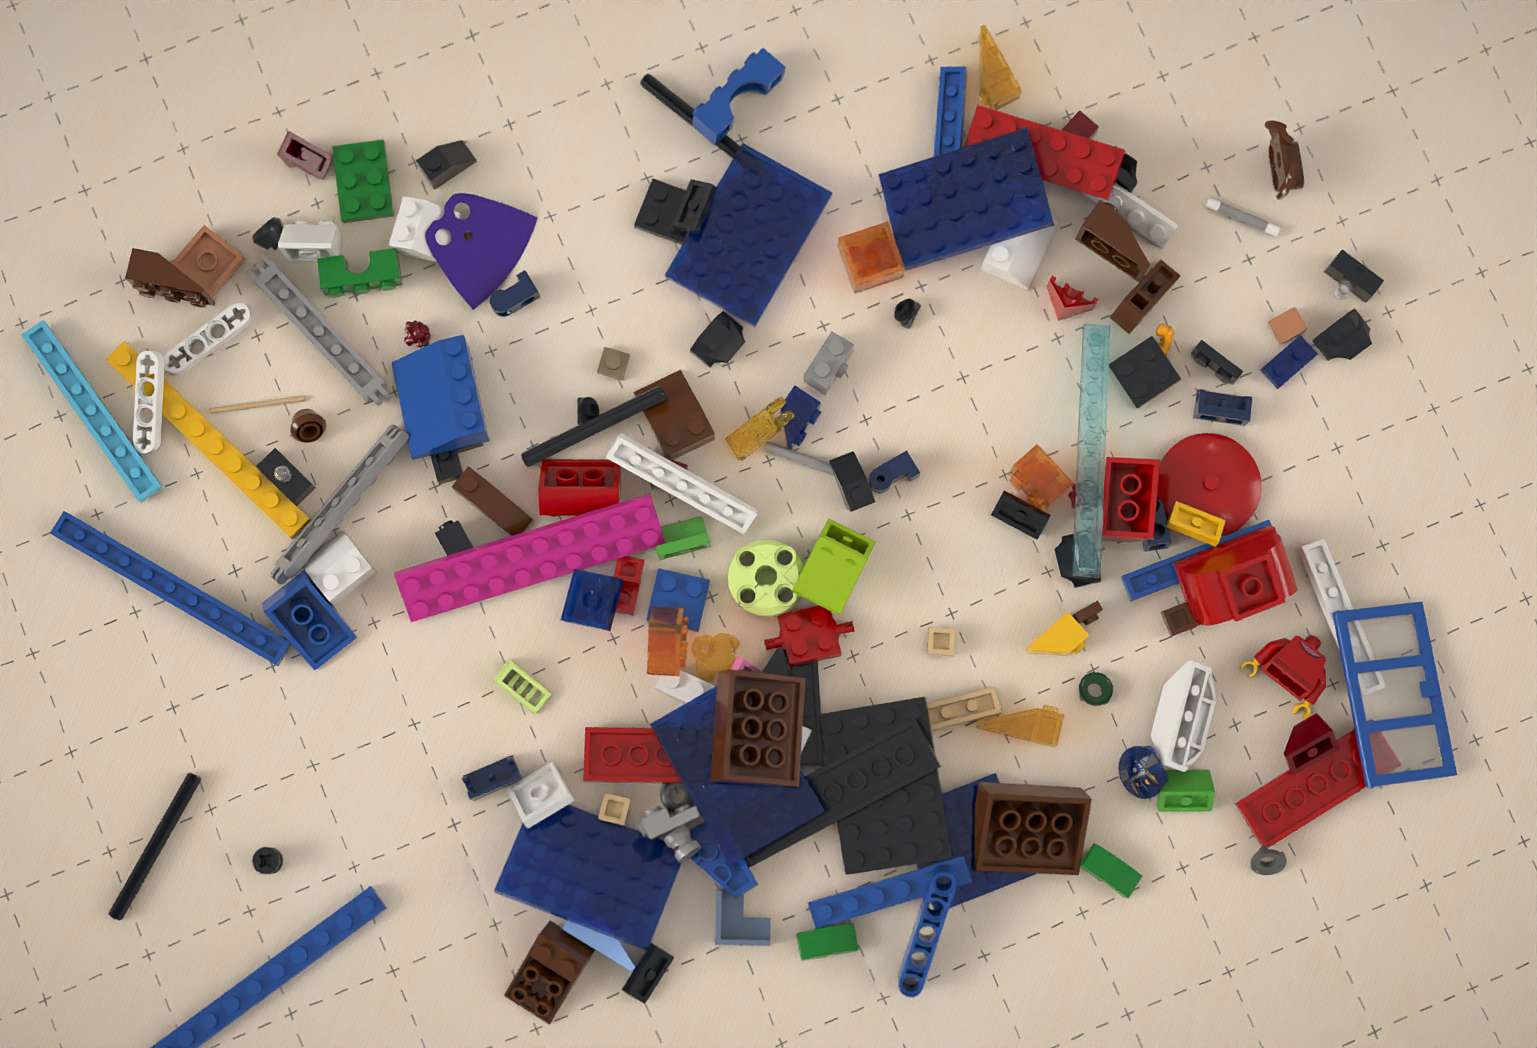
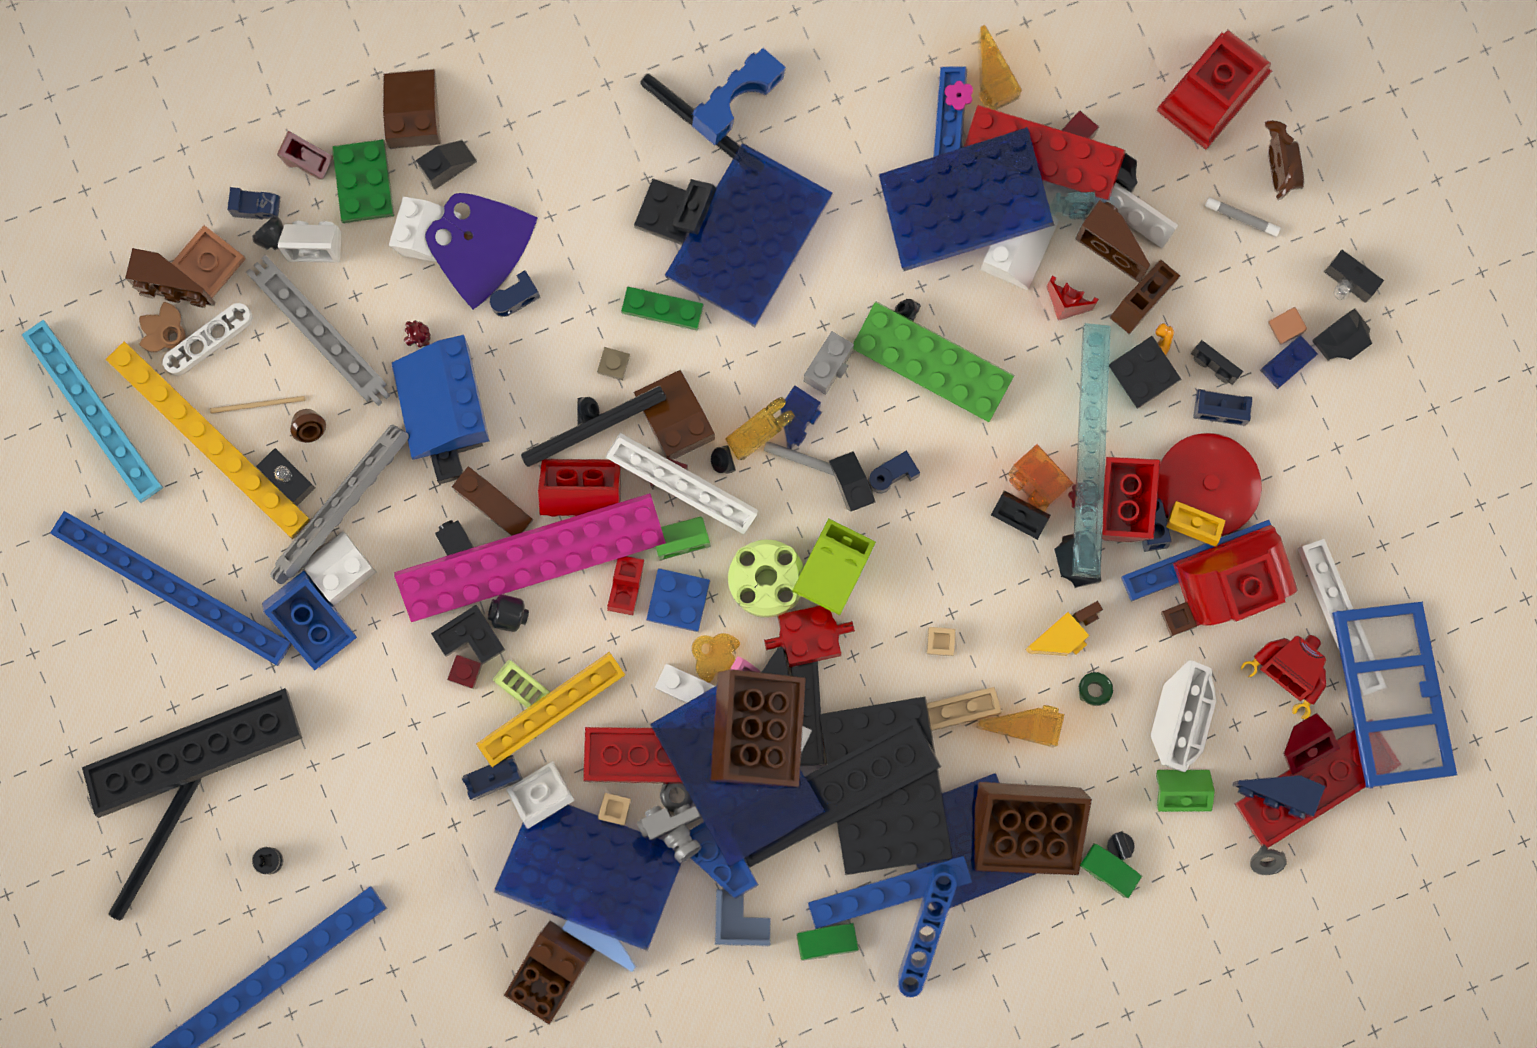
white beam [133,350,165,453] -> none
green arch [317,248,403,298] -> none
clear blue plate [561,569,624,632] -> none
black plate [621,943,675,1004] -> none
clear orange brick [647,606,689,676] -> none
black slope [690,311,746,368] -> none
clear orange brick [837,221,905,294] -> none
clear blue dish [1118,745,1168,799] -> none
none -> black plate [82,688,302,818]
none -> medium nougat plate [139,302,186,352]
none -> dark blue leg [227,187,281,220]
none -> reddish brown slope [383,69,441,149]
none -> black plate [431,605,505,664]
none -> dark red plate [447,655,483,689]
none -> yellow plate [476,652,625,767]
none -> black head [488,595,529,632]
none -> green plate [621,286,704,331]
none -> black plate [711,445,736,474]
none -> bright green plate [853,301,1015,422]
none -> dark pink plant [945,81,973,111]
none -> clear light blue plate [1050,192,1095,219]
none -> black plate [1107,831,1135,860]
none -> red container [1156,29,1272,150]
none -> dark blue slope [1232,775,1325,820]

